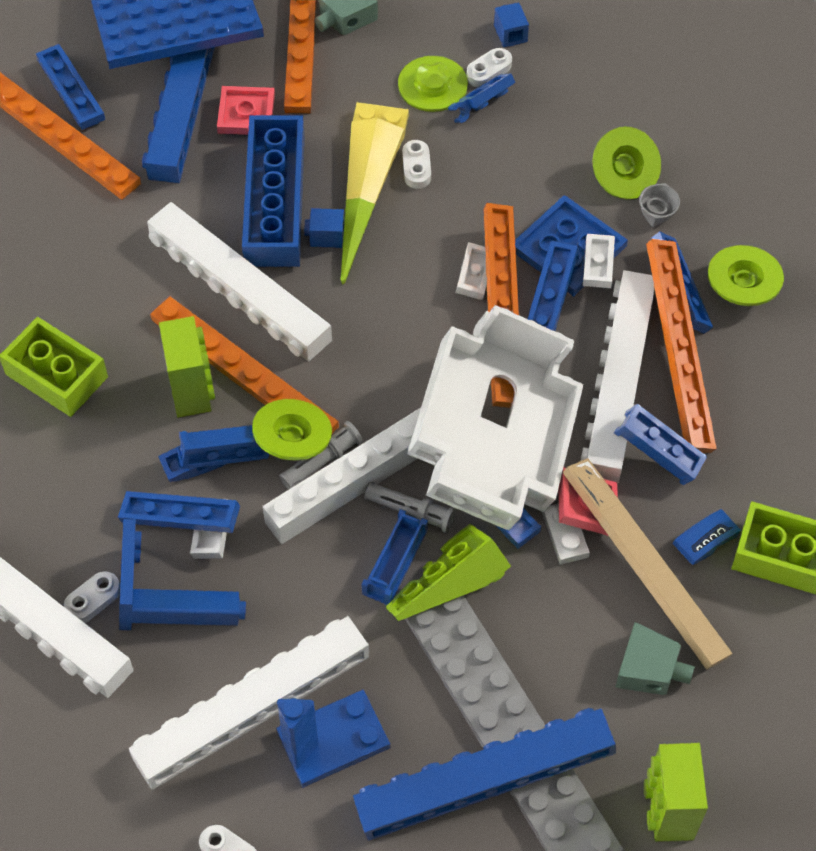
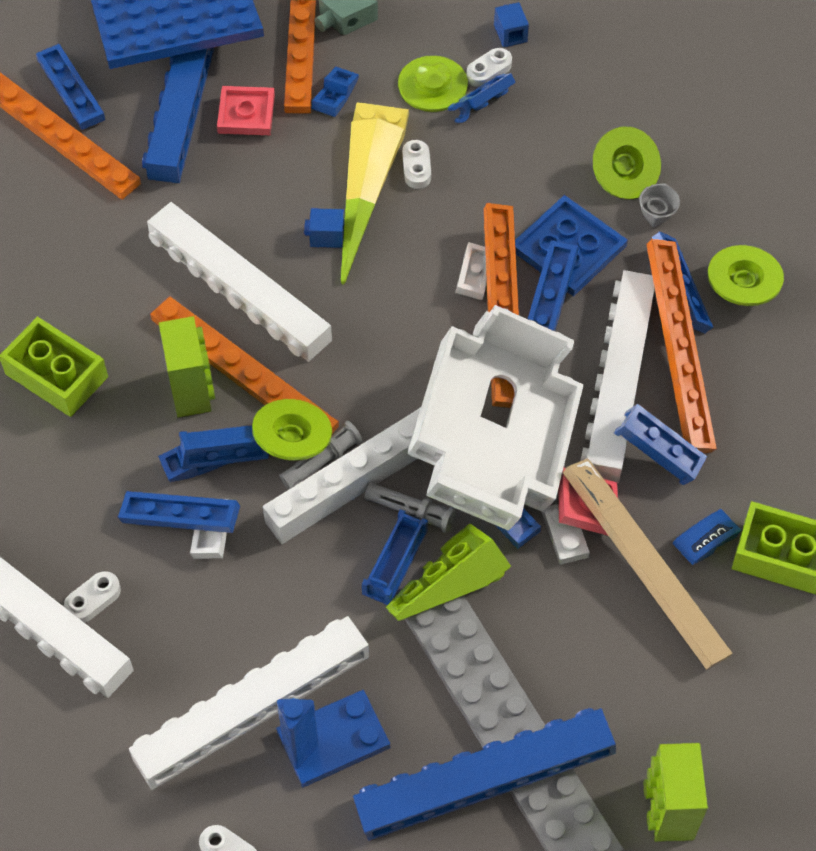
blue piece [119,519,246,630] -> none
blue brick [242,115,305,267] -> none
white plate [583,234,615,288] -> none
sand green torso [615,622,695,695] -> none
none -> blue slope [311,66,359,117]

